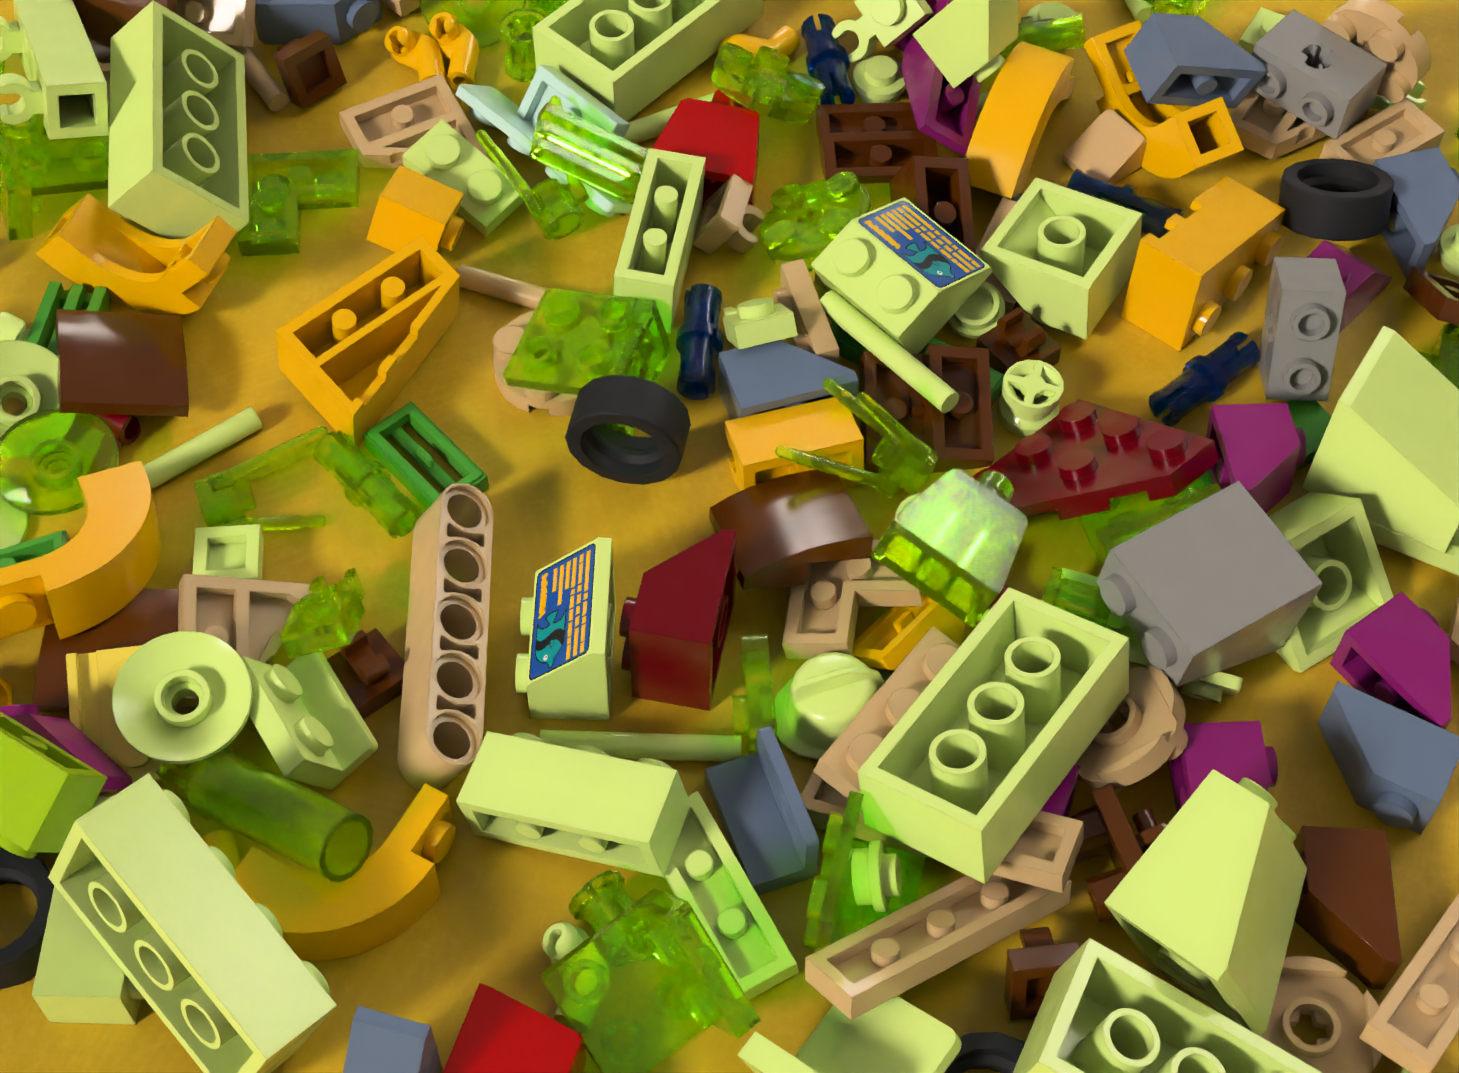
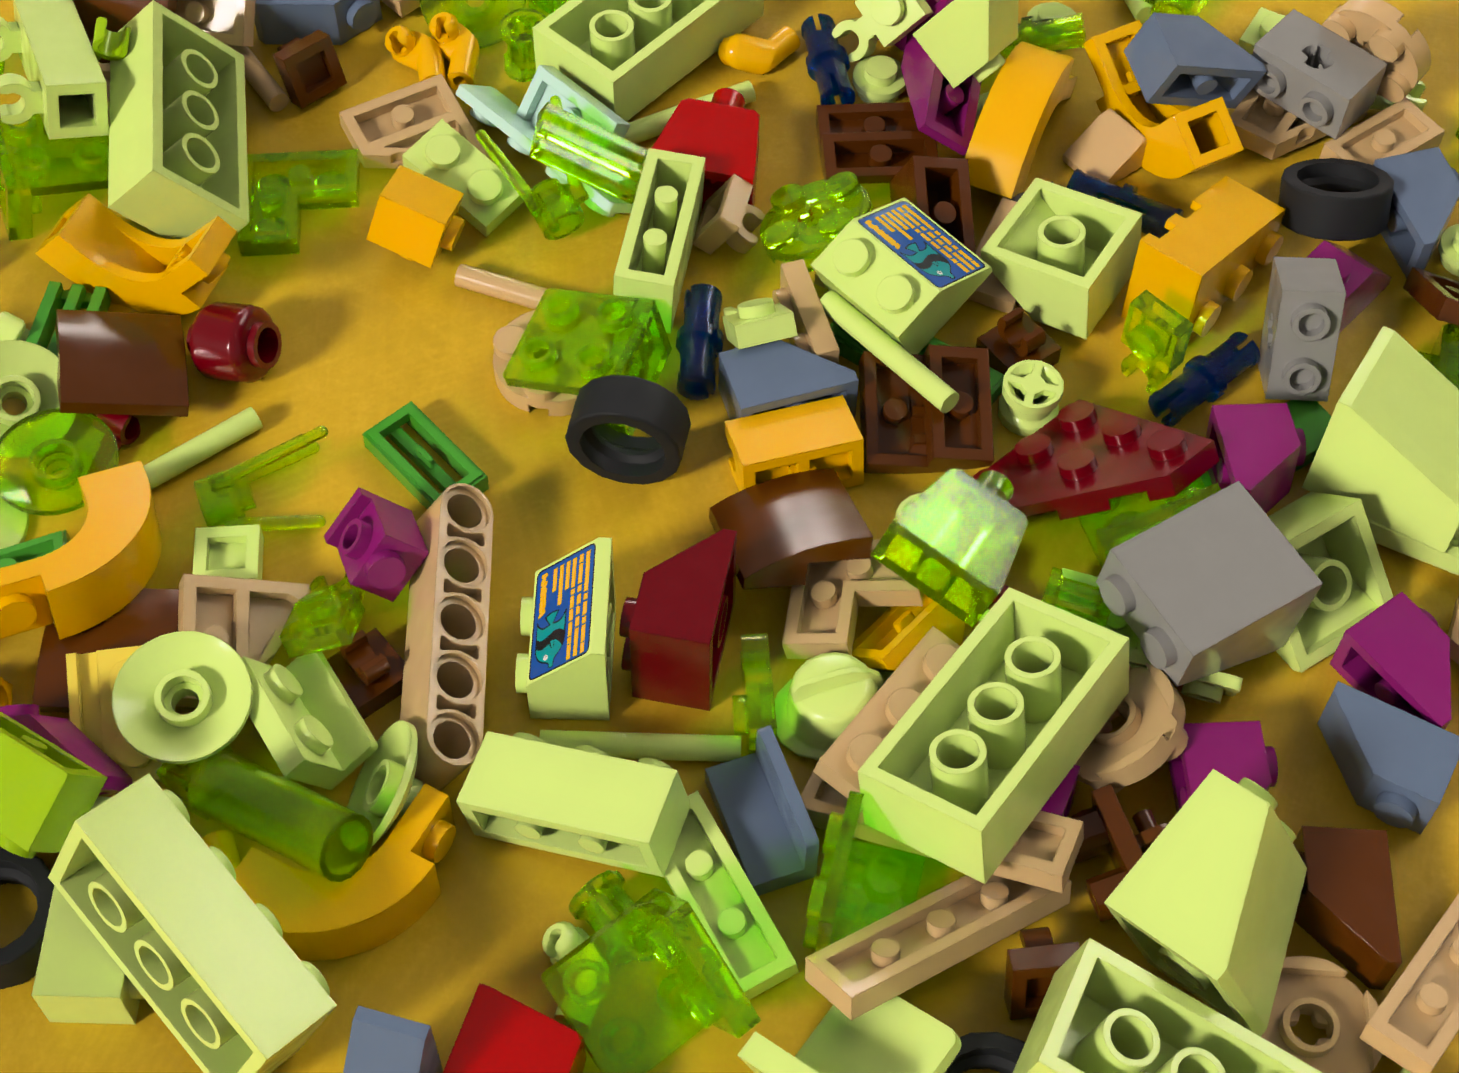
yellow wedge [275,235,460,451] -> none
clear neon green pin [313,430,422,538] -> none
clear neon green plate [711,42,825,123] -> none
clear neon green plant [775,378,938,498] -> none
yellowish green plate [851,840,902,912] -> none
yellowish green plate [948,281,1005,339] -> none
none -> lime hand [92,17,131,61]
none -> dark red head [186,302,282,383]
none -> magenta brick [324,487,429,602]
none -> yellowish green dish [343,720,423,853]
none -> clear neon green plate [1121,290,1194,395]

